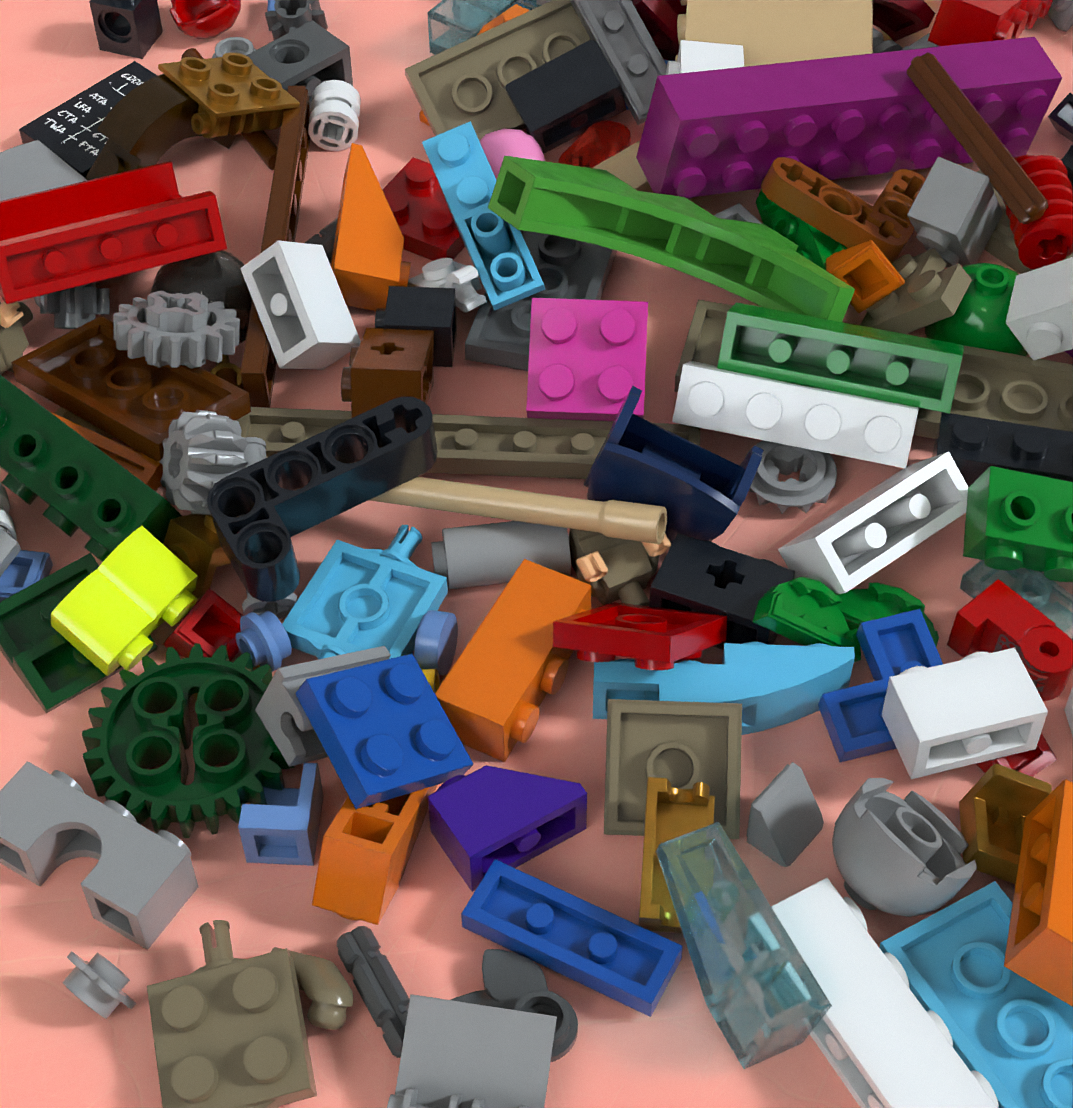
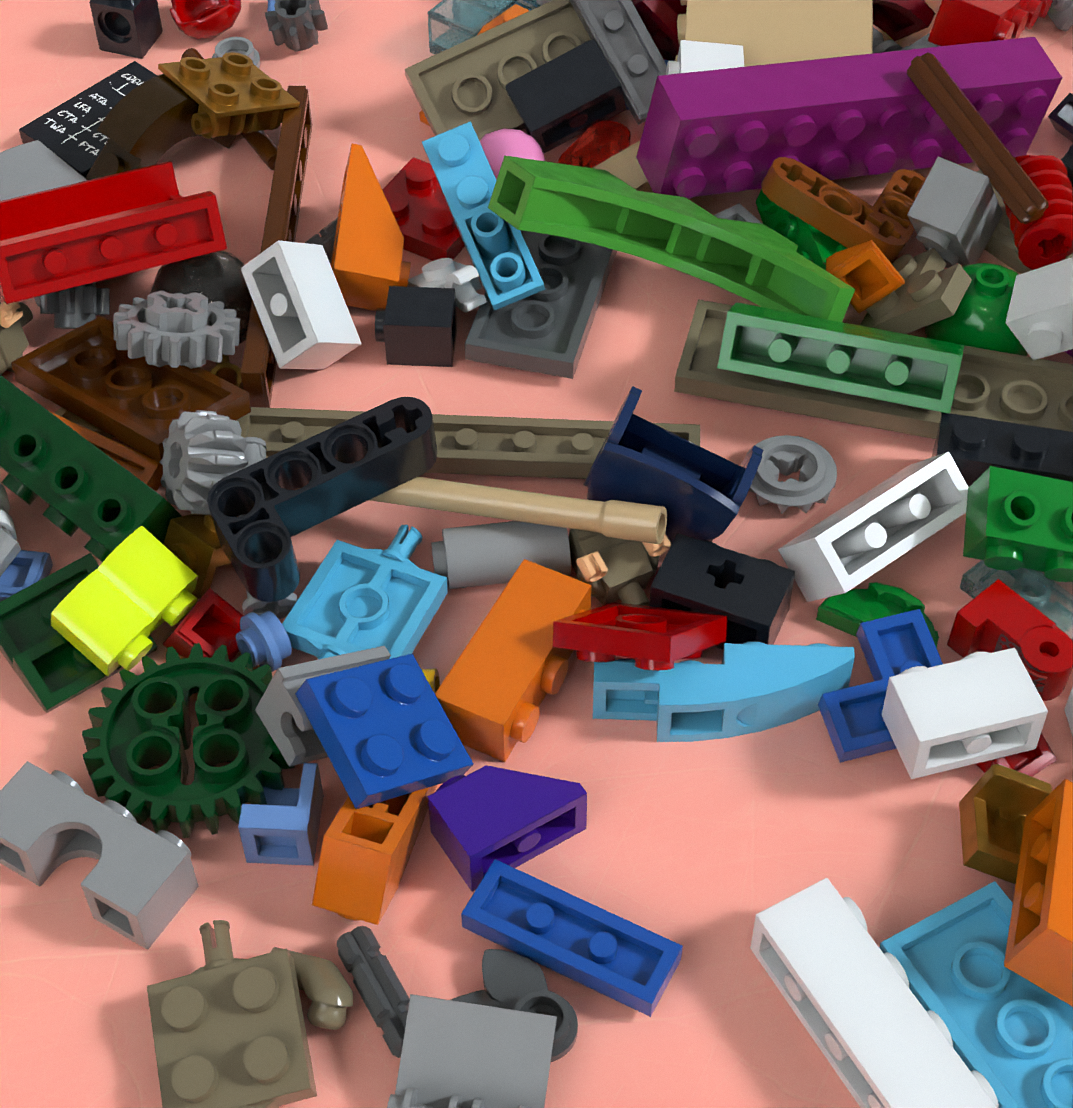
light grey plate [62,951,136,1019] -> none
dark grey brick [246,20,353,128] -> none
white wheel [308,80,361,151] -> none
reddish brown brick [341,328,434,418] -> none
medium blue tile [414,610,458,676] -> none
dark pink brick [526,298,648,421] -> none
dark tan tile [604,699,742,839] -> none
pearl gold hinge [638,777,715,935] -> none
clear light blue slope [656,822,832,1069] -> none
white arch [672,361,918,468] -> none
light grey slope [746,762,824,867] -> none
green tile [753,577,861,662] -> none
light grey cylinder [832,778,977,917] -> none

